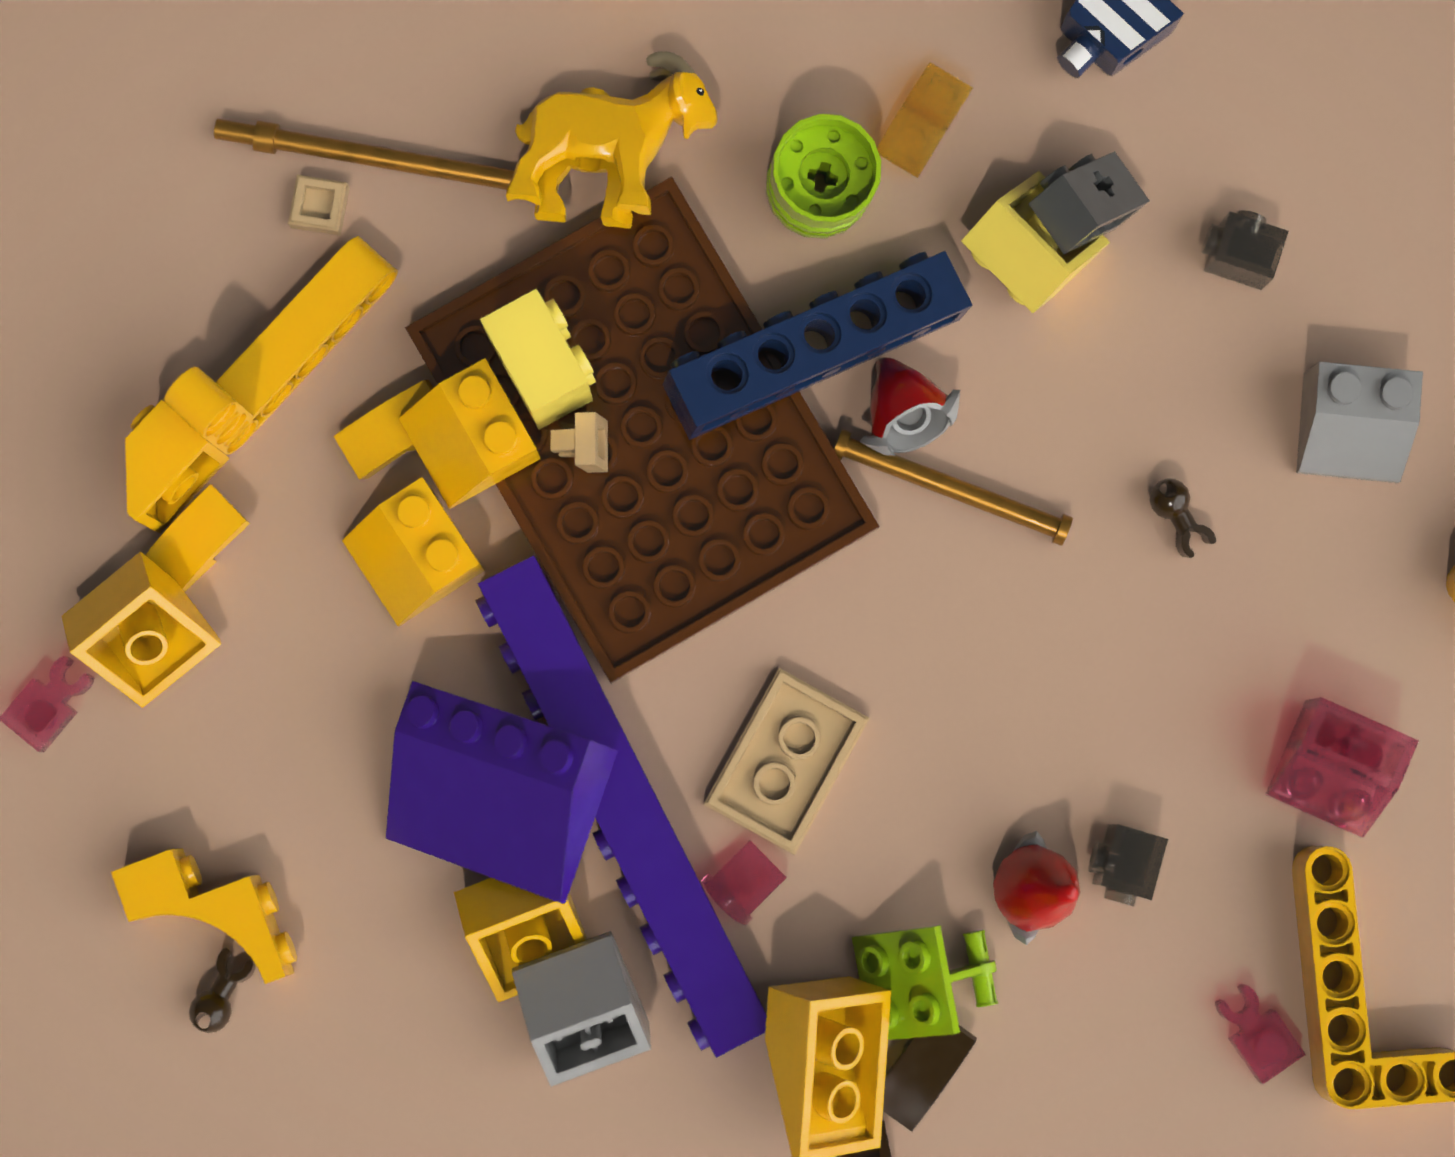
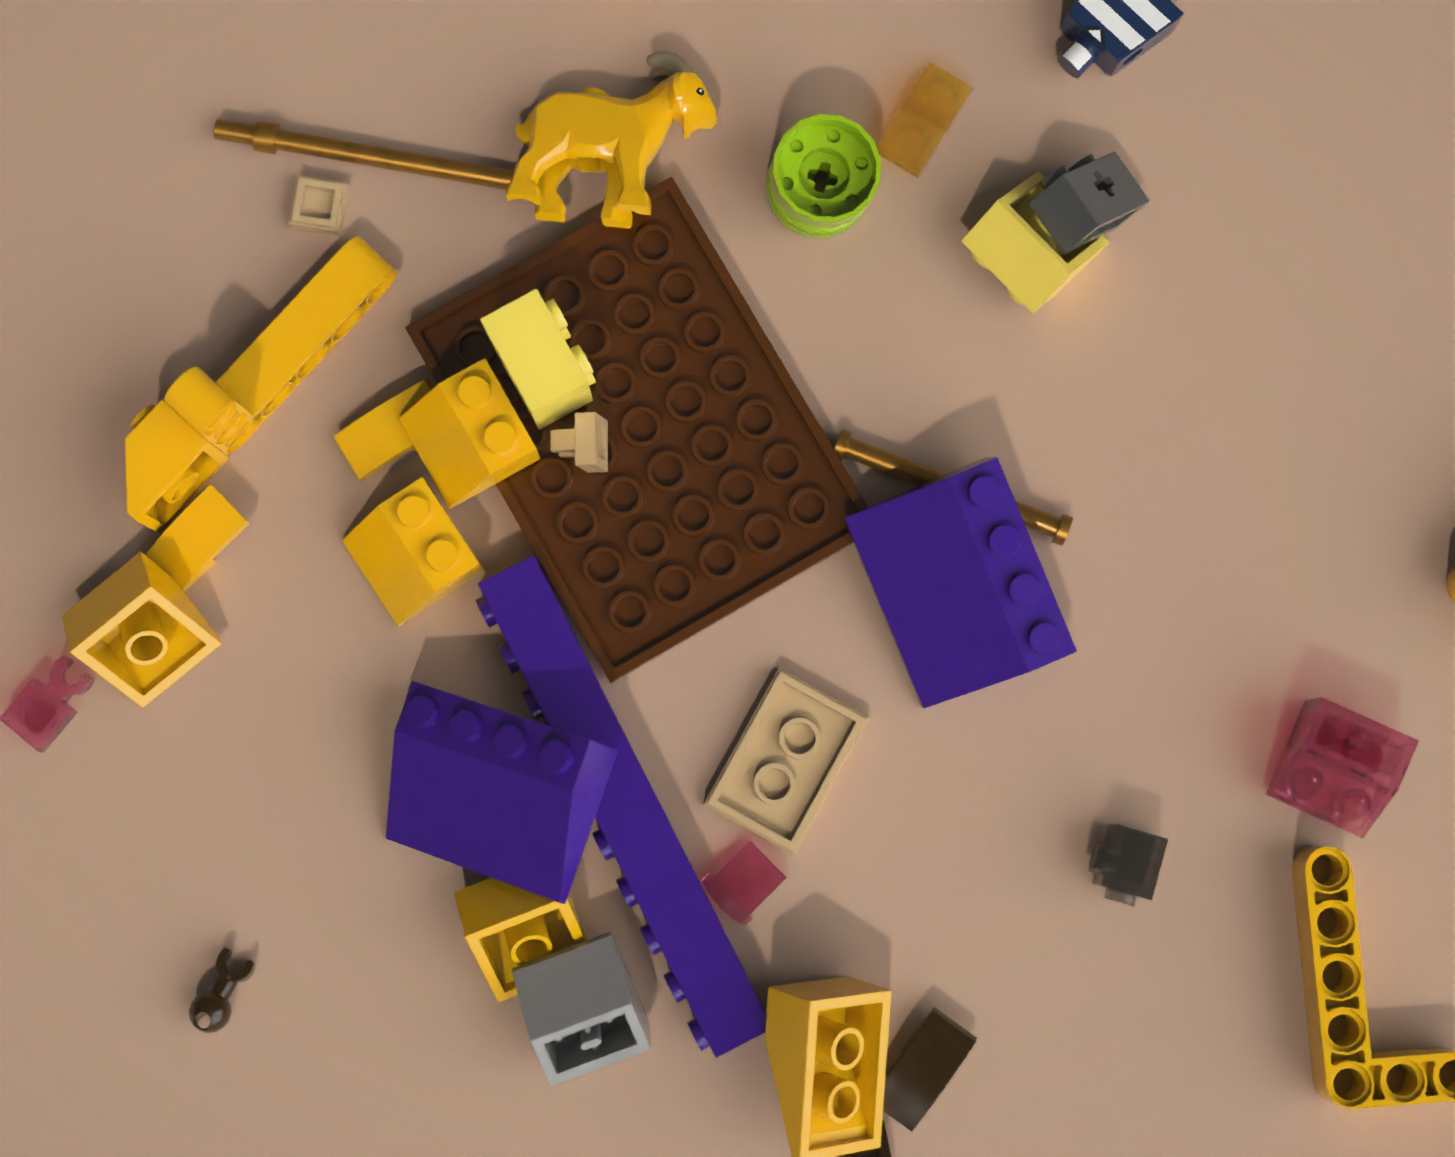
yellow arch [111,848,297,984] -> none
dark blue brick [662,251,973,440] -> none
lime plate [852,925,998,1040] -> none
hat [860,357,961,456] -> none
red hat [993,831,1080,945] -> none
dark brown arm [1149,478,1216,558] -> none
clear smoke brick [1201,210,1289,290] -> none
clear pink plate [1215,984,1306,1084] -> none
light grey slope [1296,361,1423,483] -> none
none -> dark purple slope [843,457,1077,708]

